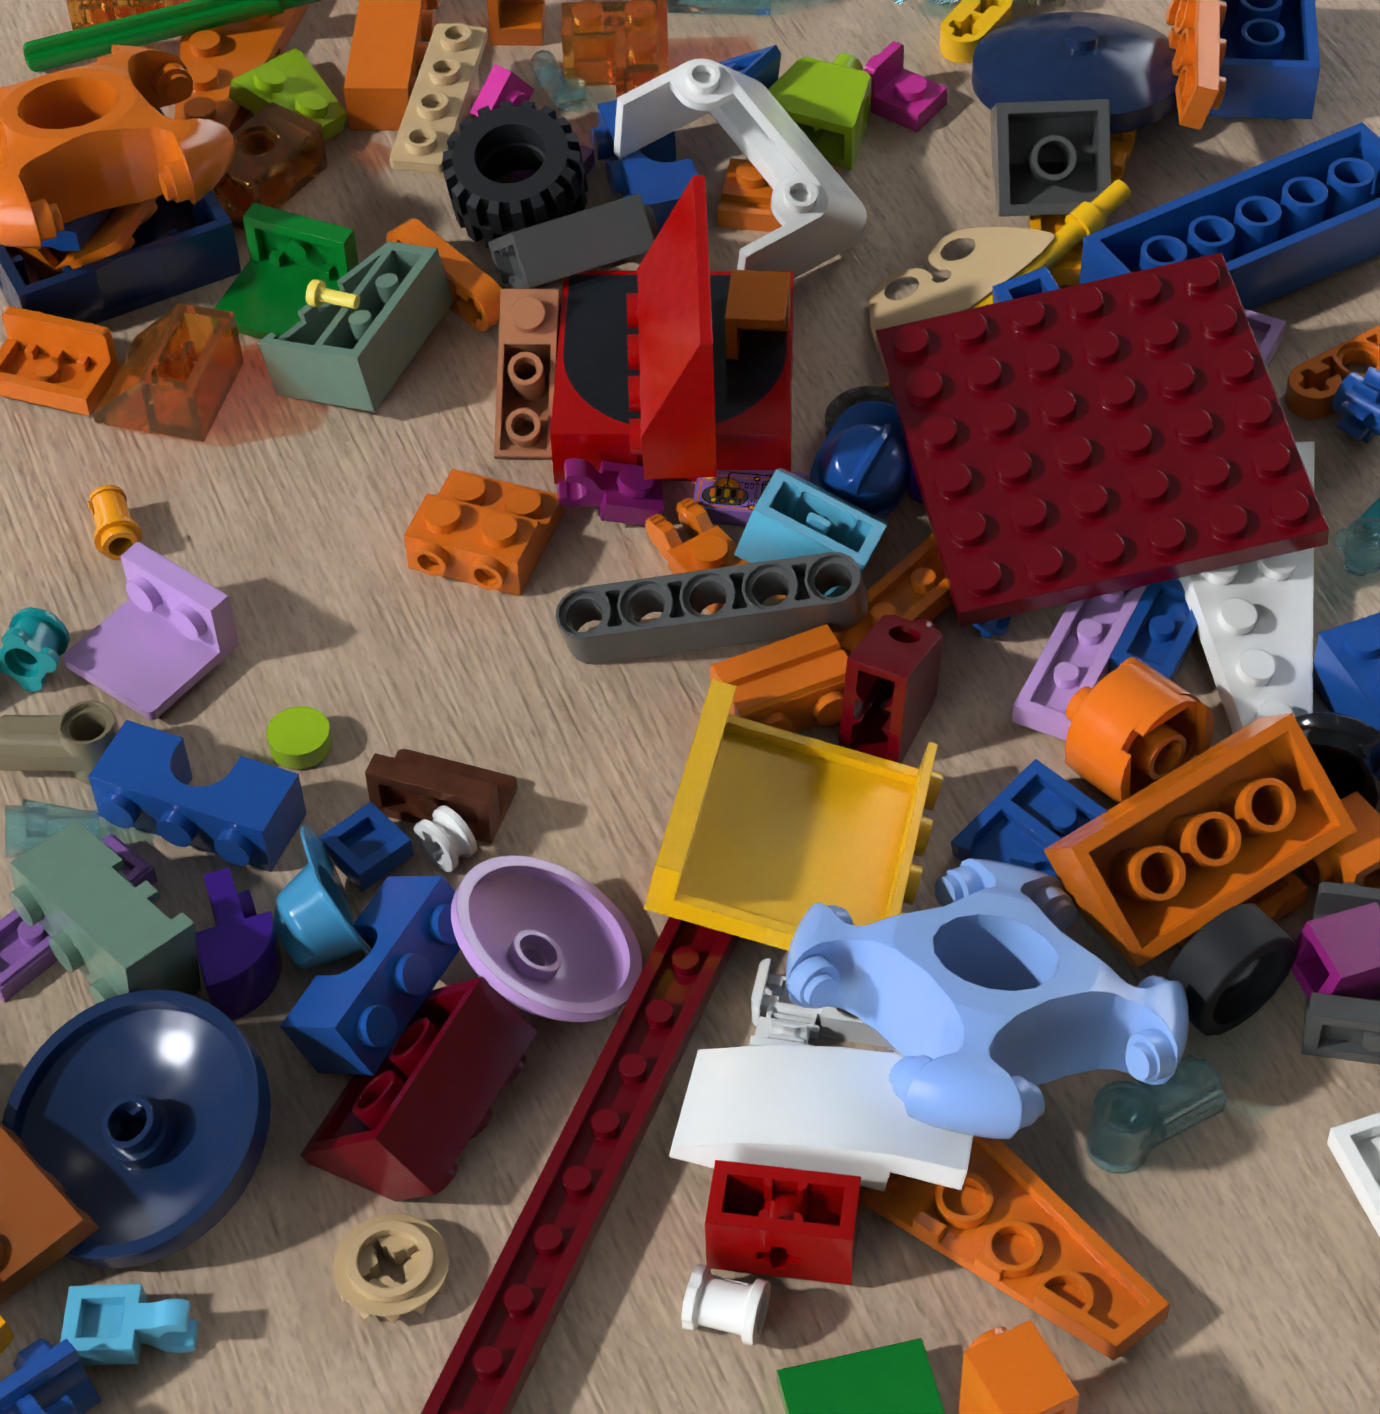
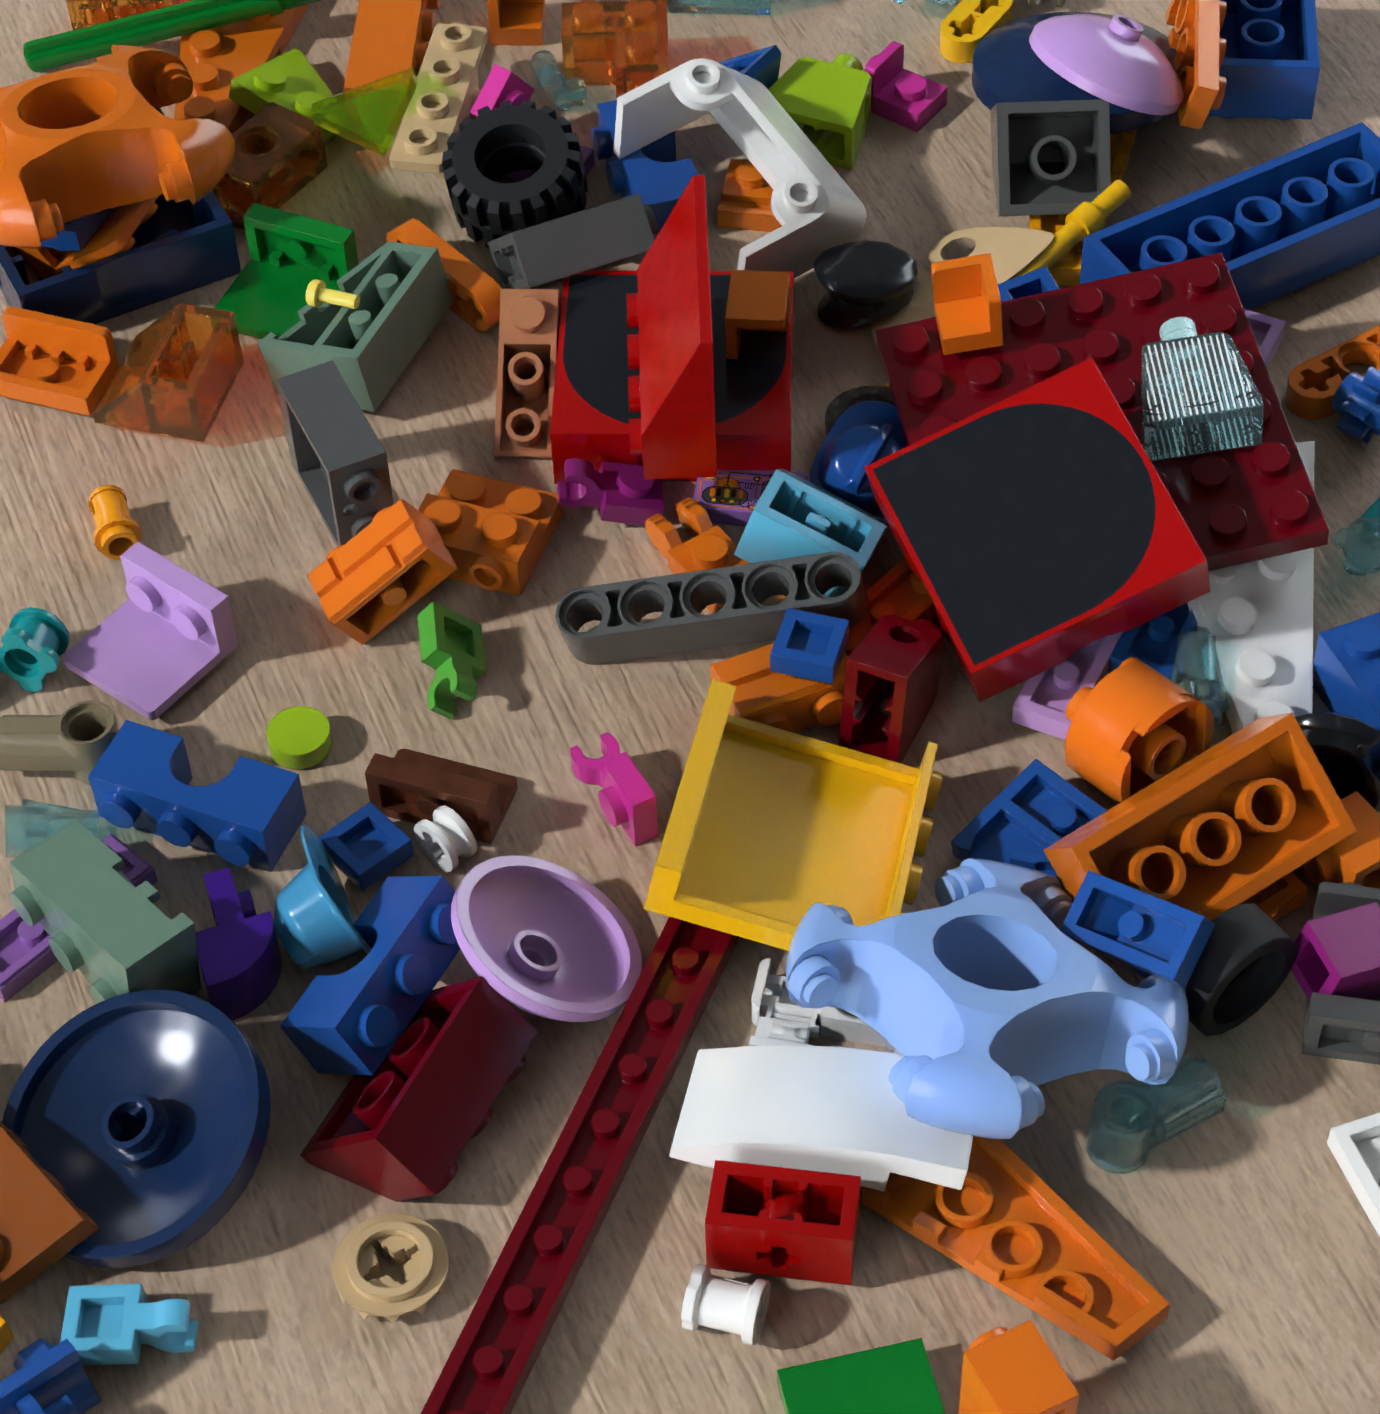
none -> dark grey window [276,360,394,546]
none -> orange brick [307,498,458,645]
none -> clear neon green slope [310,67,417,157]
none -> bright green plate [417,602,486,719]
none -> dark pink plate [570,732,658,846]
none -> blue plate [770,608,849,684]
none -> black piece [813,240,918,329]
none -> black tile [864,357,1210,702]
none -> orange panel [931,253,1003,355]
none -> lavender dish [1029,14,1184,115]
none -> blue slope [1060,870,1215,988]
none -> clear light blue torso [1141,317,1264,461]
none -> clear light blue cone [1171,631,1229,728]

